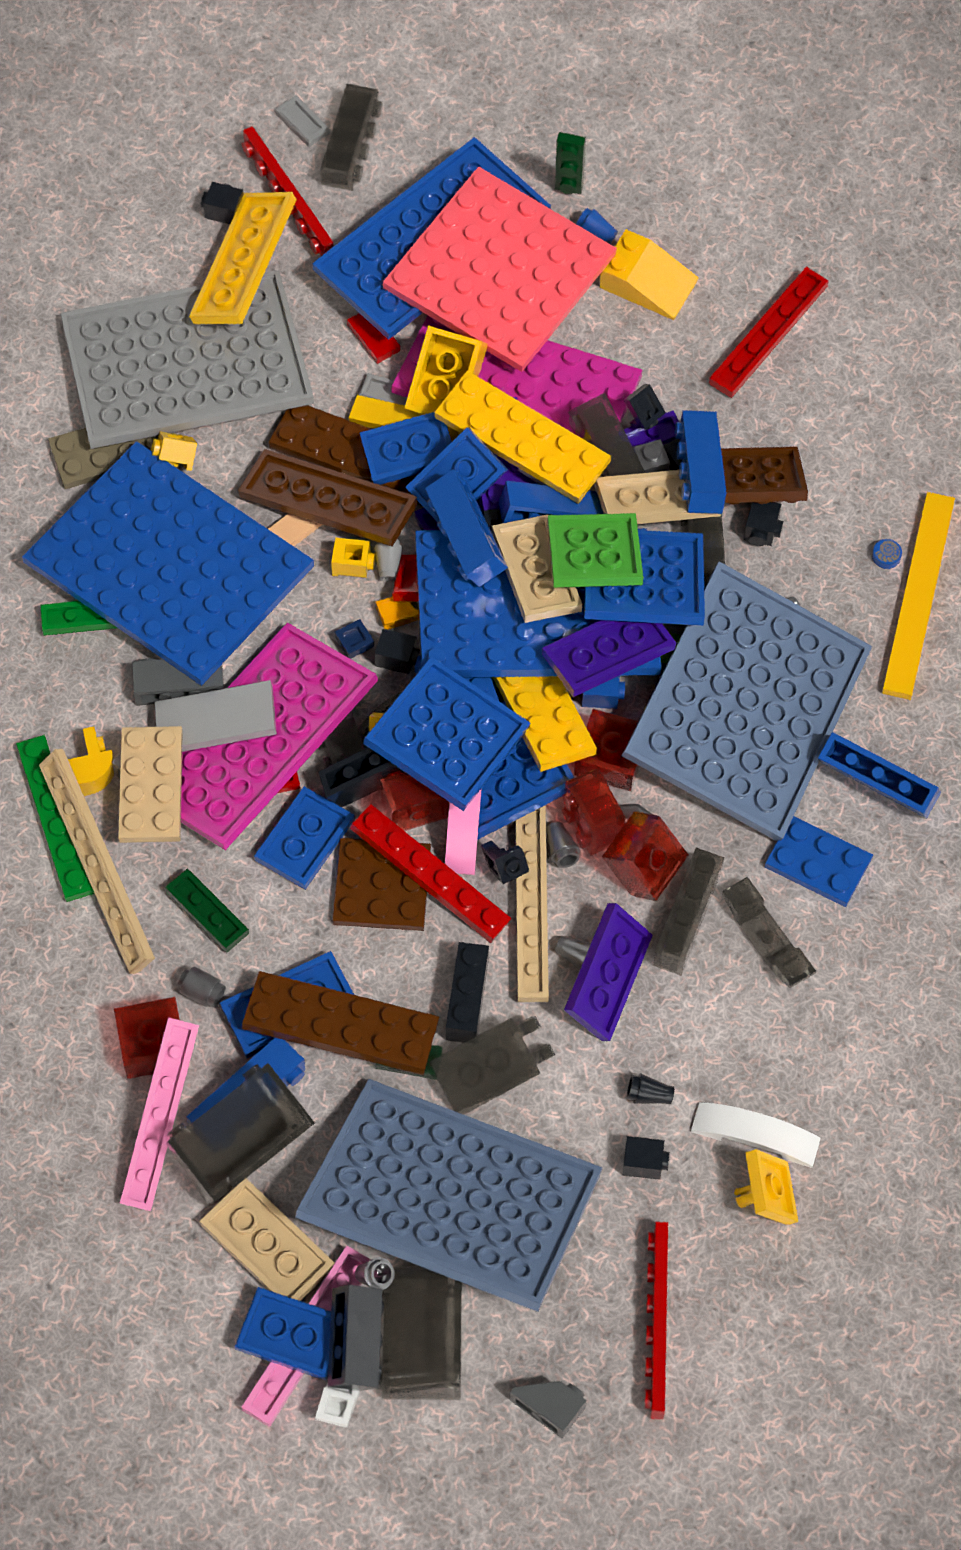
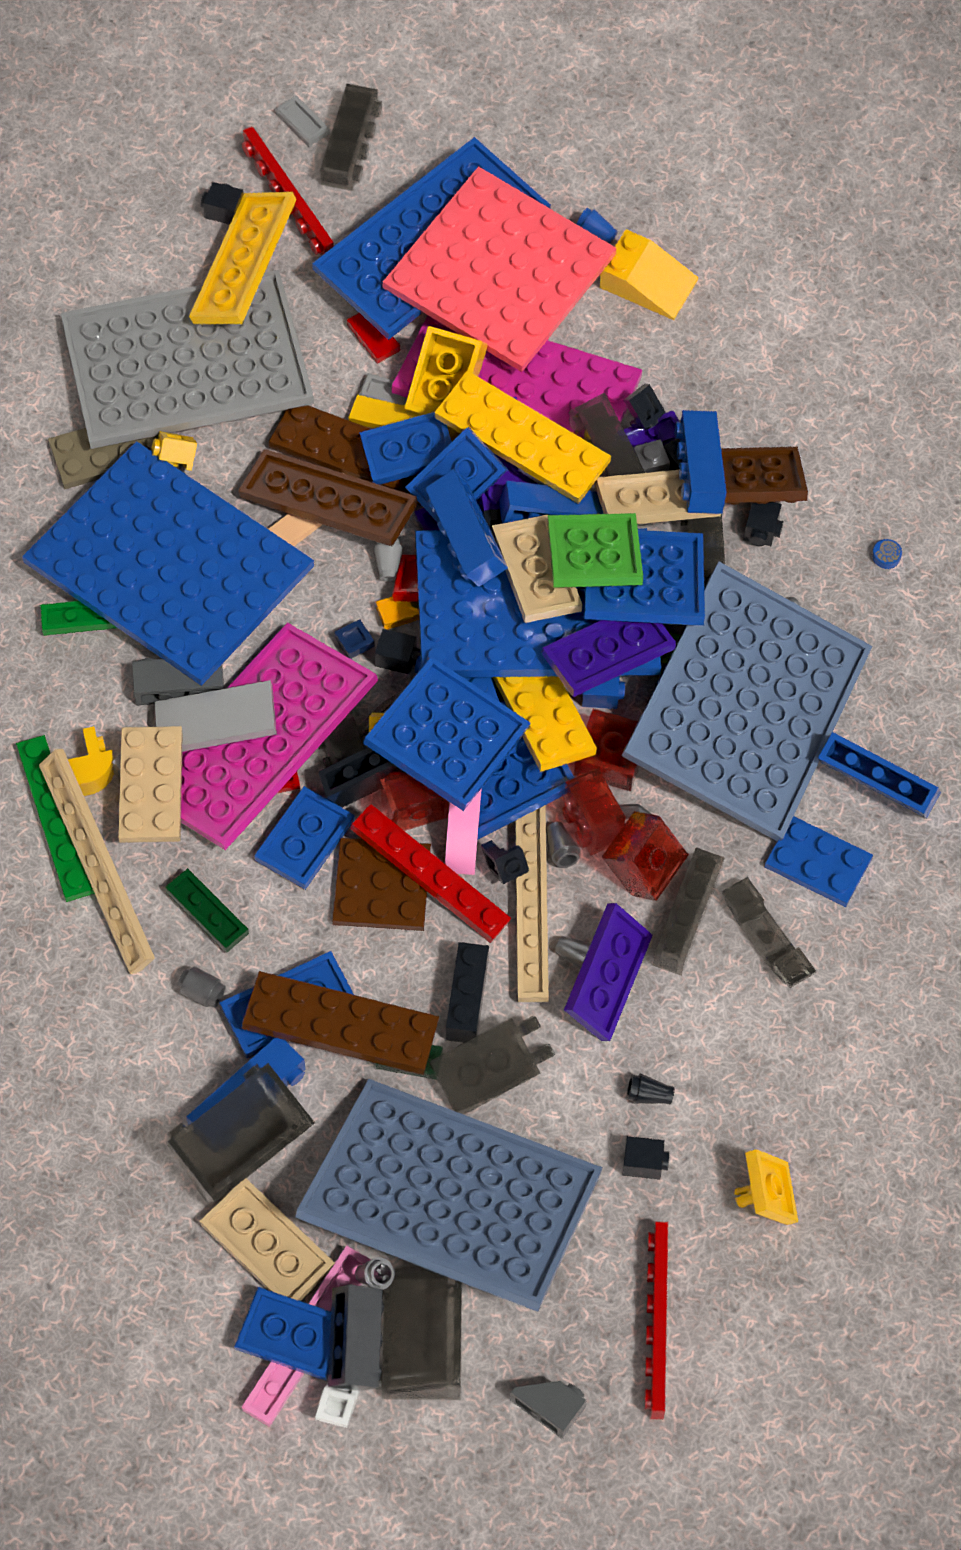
clear red brick [114,997,180,1079] -> none
bright pink plate [120,1018,199,1211] -> none
yellow brick [331,537,375,578] -> none
dark green plate [555,132,586,194] -> none
white slope [691,1102,821,1168] -> none
red plate [709,266,829,399] -> none
yellow tile [882,492,955,700] -> none

